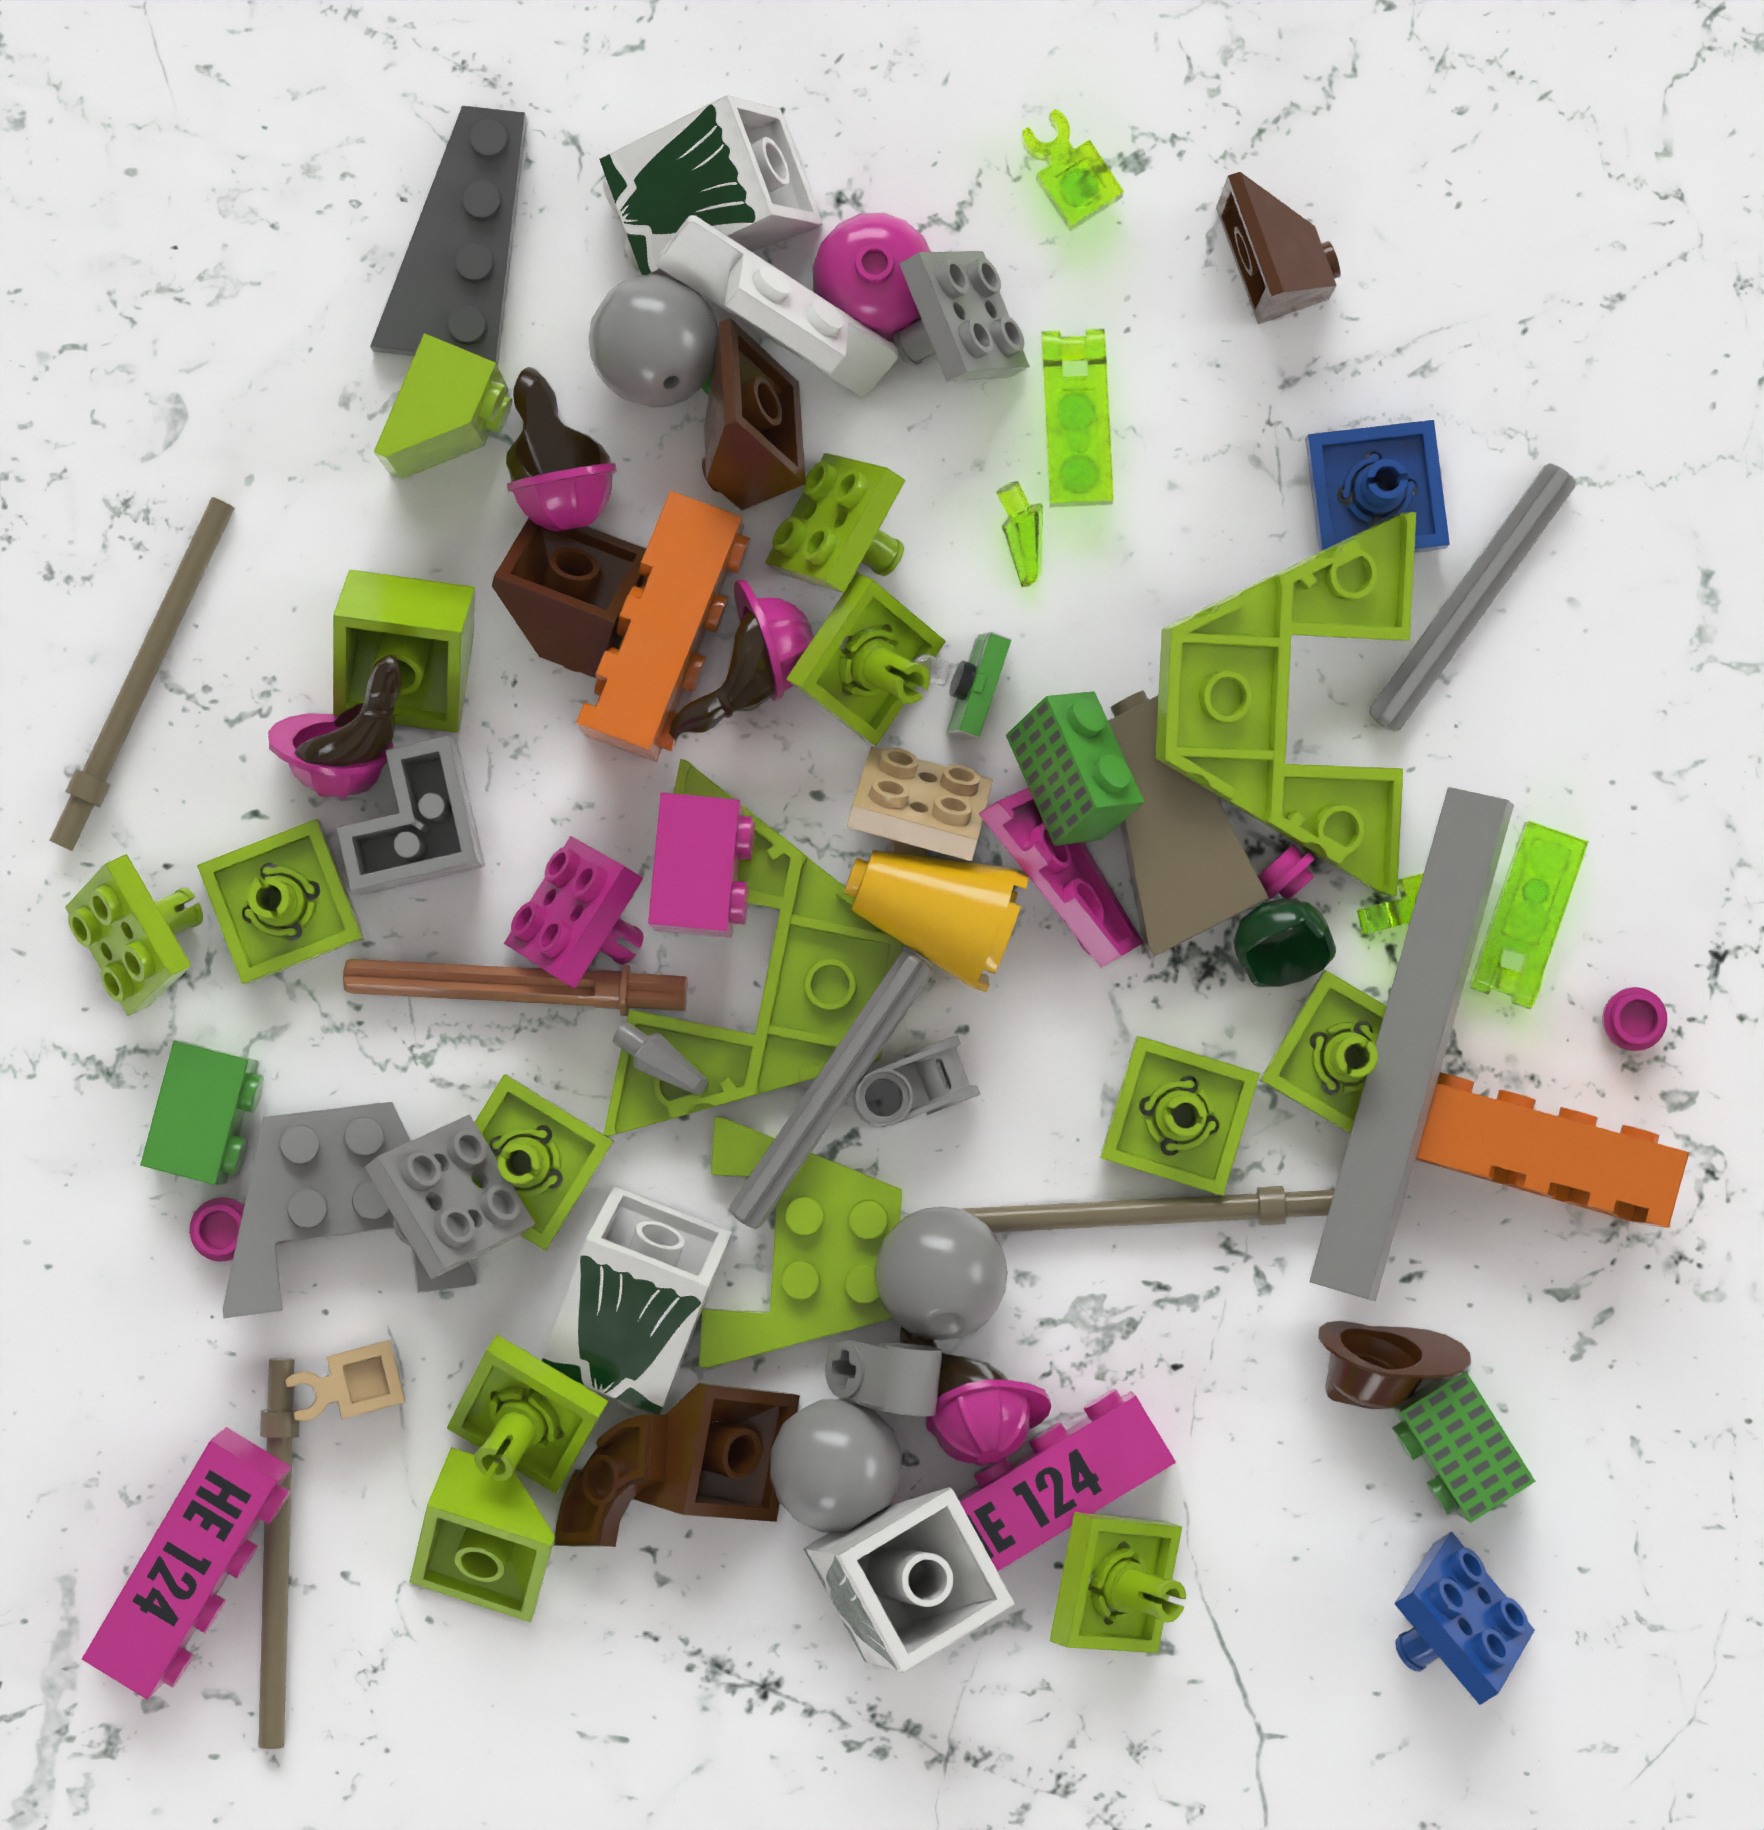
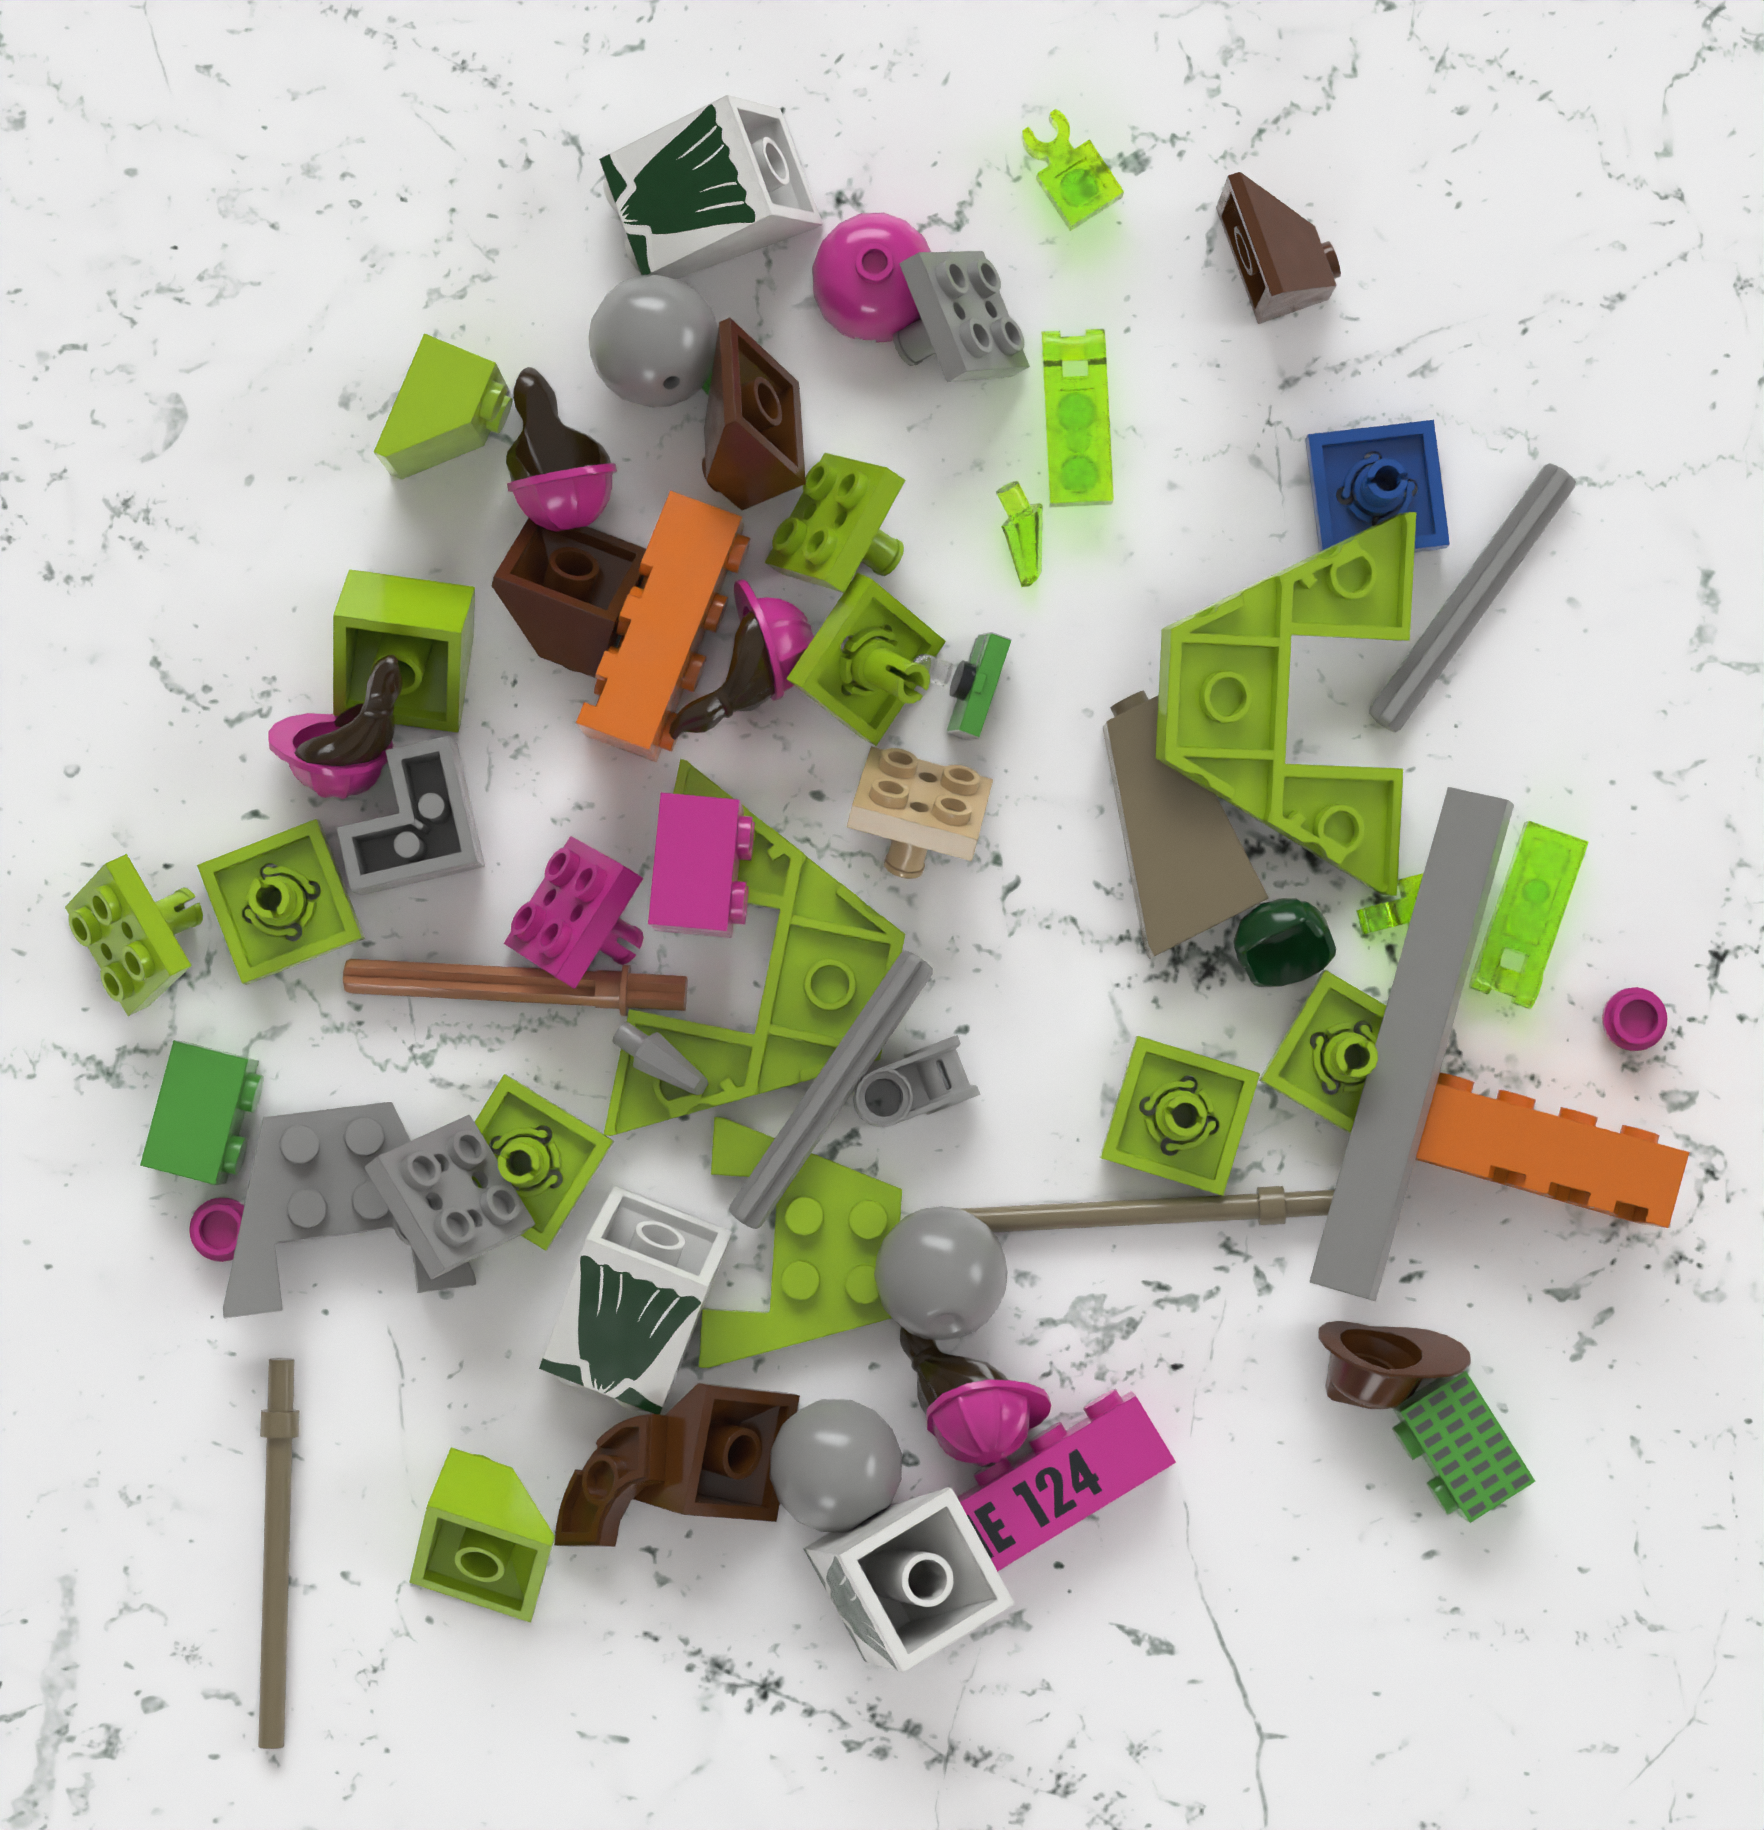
dark tan bar [49,497,235,851] -> none
dark pink brick [81,1427,292,1700] -> none
tan plate [284,1340,406,1421] -> none
dark grey wing [370,106,527,365] -> none
lime plate [447,1335,609,1494] -> none
white bracket [657,215,899,397] -> none
light grey piece [825,1340,942,1417] -> none
yellow cone [843,850,1029,993] -> none
dark pink wing [978,788,1144,968] -> none
bright green brick [1005,691,1144,846] -> none
lime plate [1049,1512,1186,1653] -> none
dark pink plate [1258,844,1315,901] -> none
blue plate [1394,1531,1535,1705] -> none

